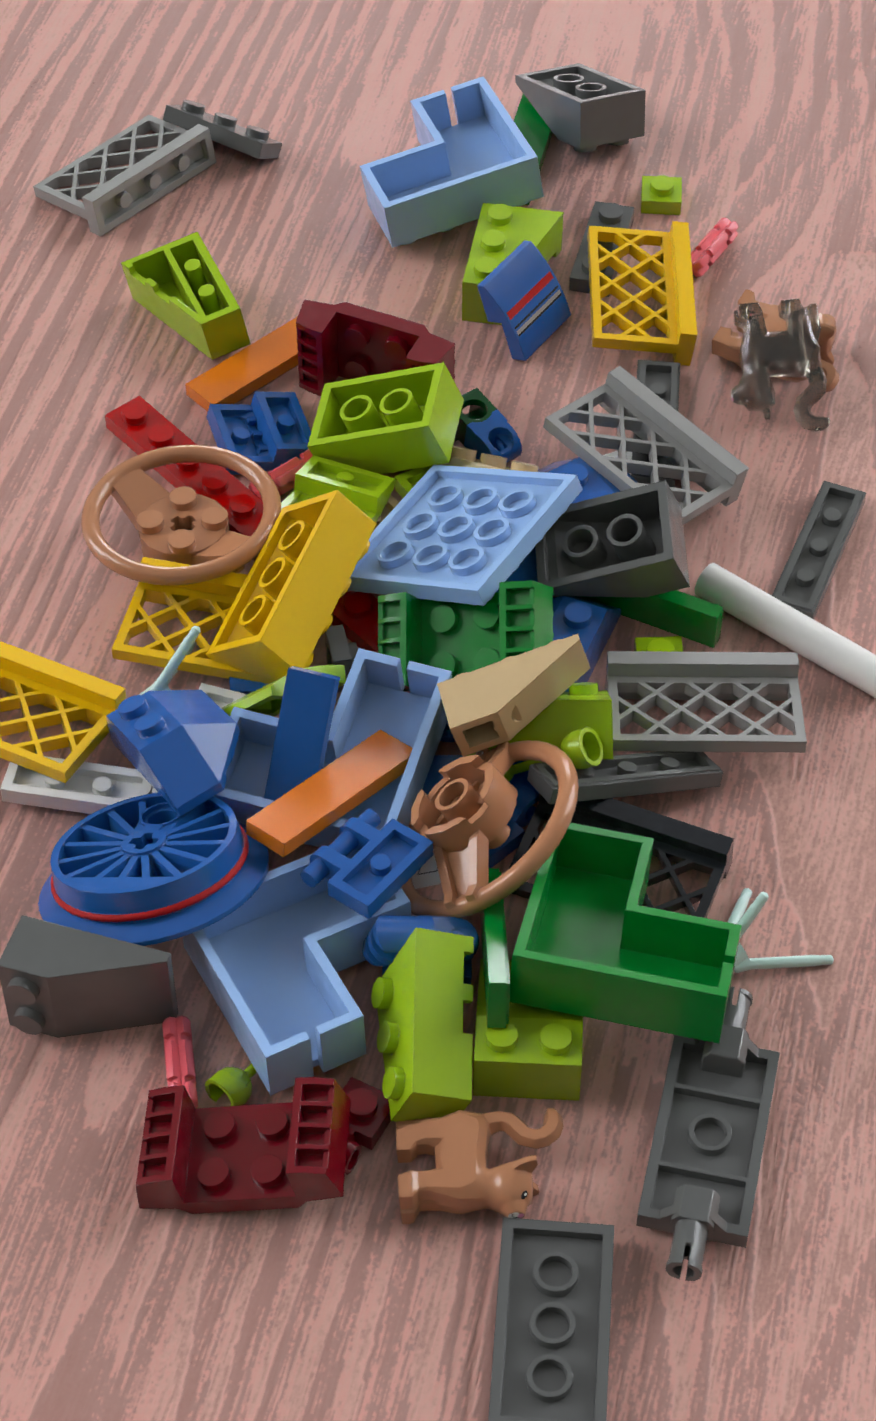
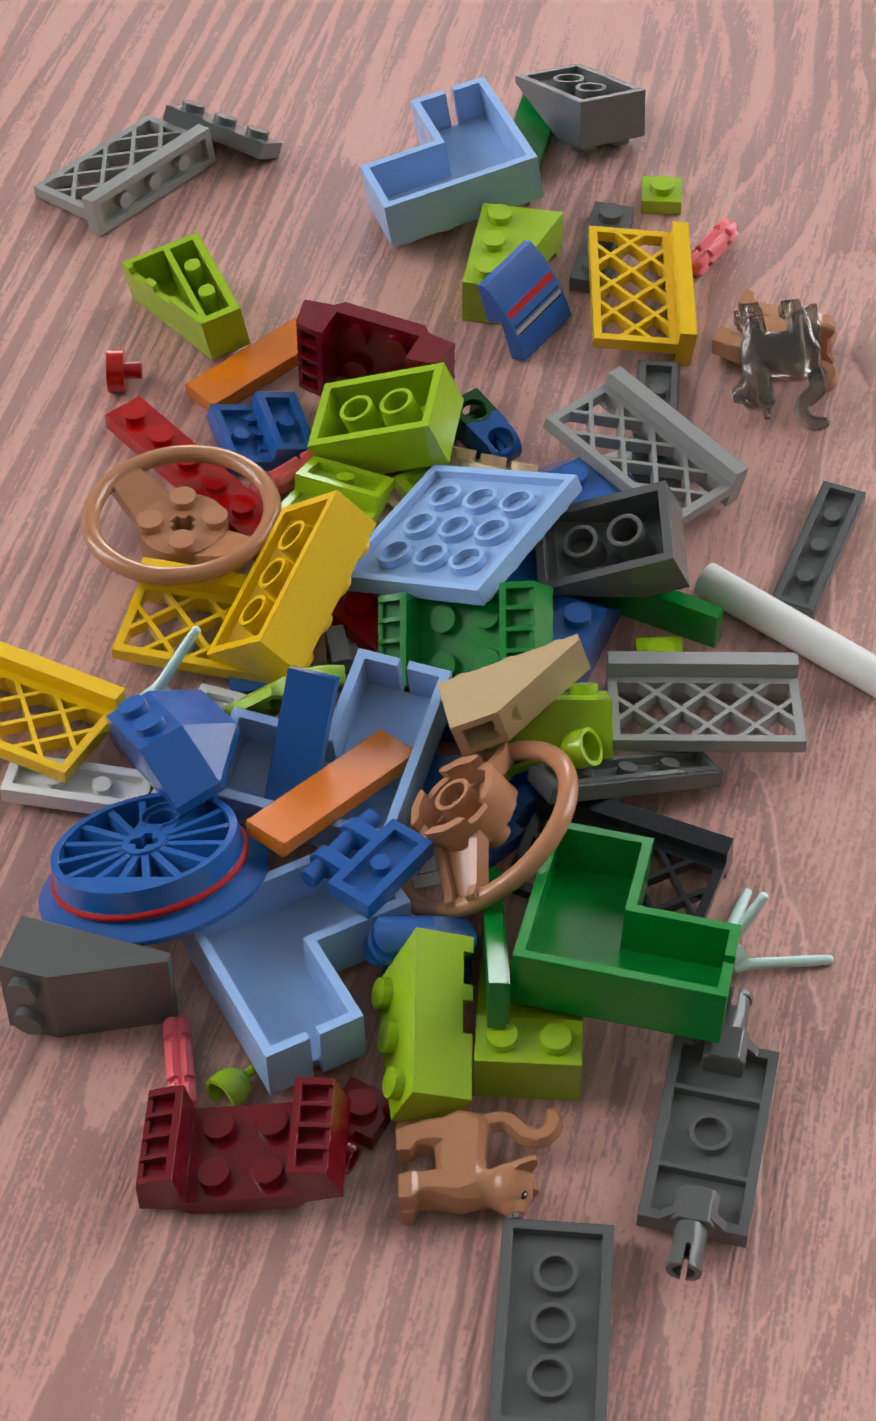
none -> red tile [106,349,143,393]

